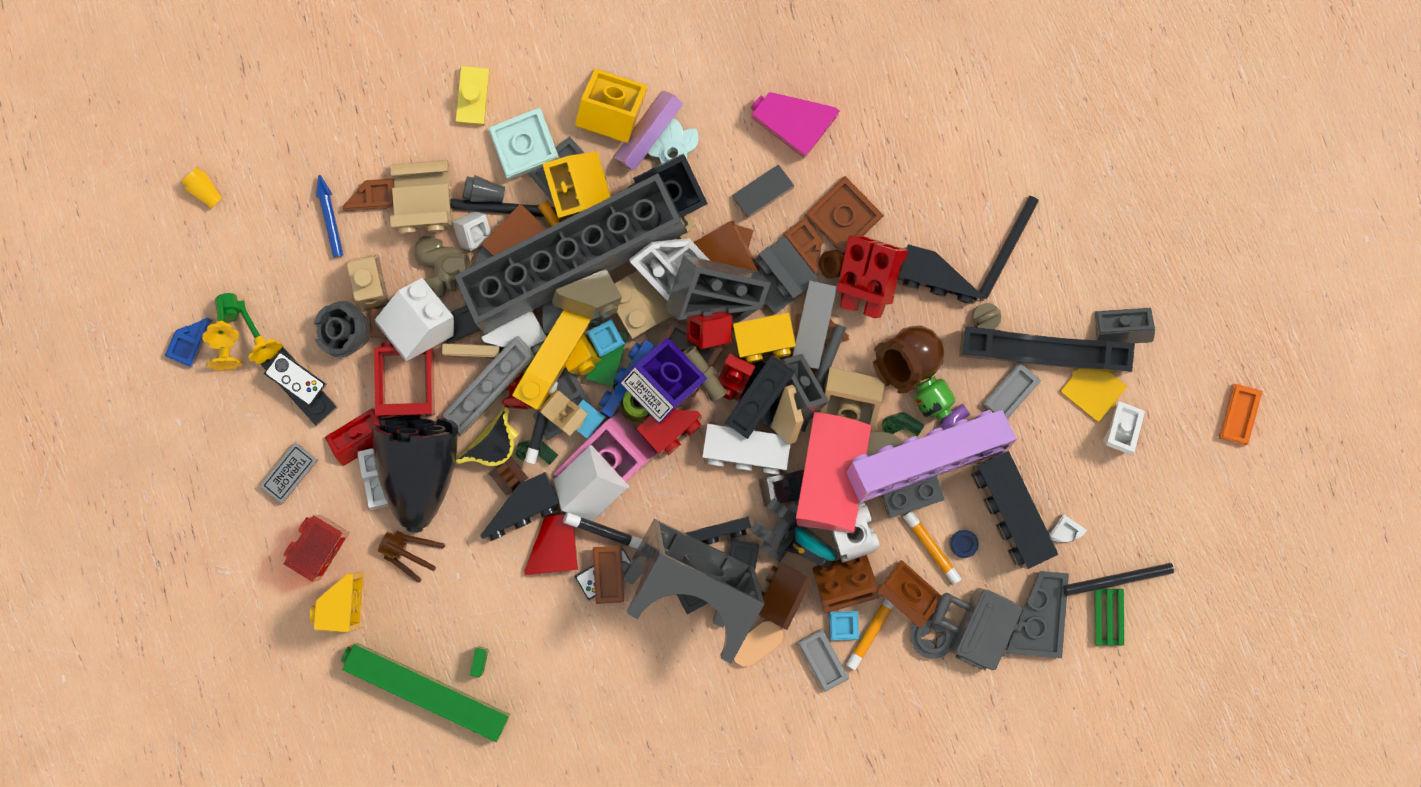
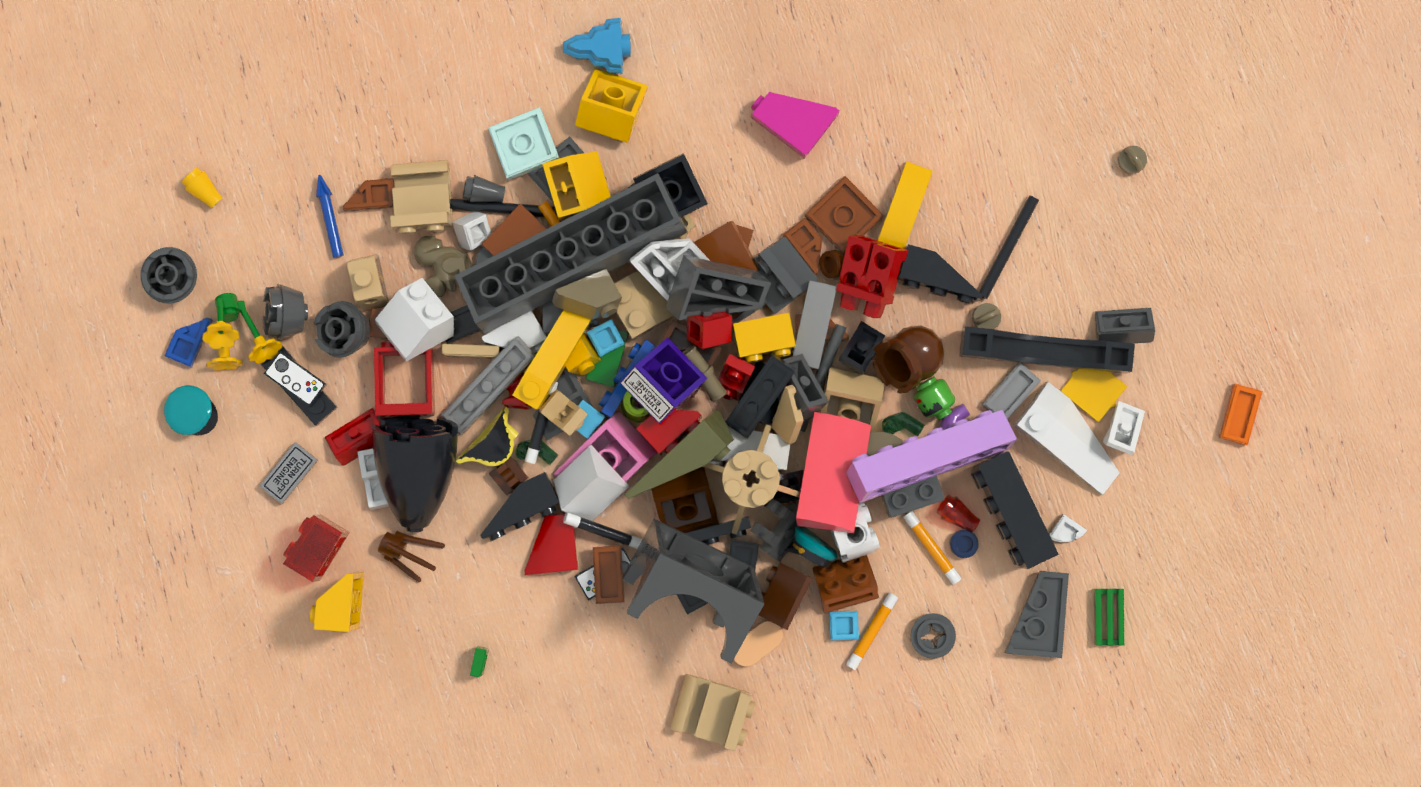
green brick [341,643,510,742] -> none
light yellow tile [456,66,490,126] -> none
lavender slope [614,91,683,171] -> none
light aqua plate [648,117,699,163] -> none
dark grey slope [732,164,794,219] -> none
light grey tile [797,629,849,692] -> none
dark orange tile [877,560,942,628] -> none
dark grey piece [932,588,1023,671] -> none
black bar [1063,563,1174,596] -> none
none -> dark grey cone [141,247,197,303]
none -> teal piece [164,385,218,435]
none -> dark grey cone [263,284,308,340]
none -> dark azure rock [563,18,631,74]
none -> olive wedge [624,409,734,499]
none -> reddish brown slope [651,467,719,533]
none -> tan piece [670,674,755,751]
none -> tan brick [702,424,800,535]
none -> black slope [838,321,885,375]
none -> yellow slope [878,161,932,249]
none -> clear red cone [937,495,980,533]
none -> white wedge [1013,382,1120,495]
none -> dark tan tile [1118,146,1147,174]

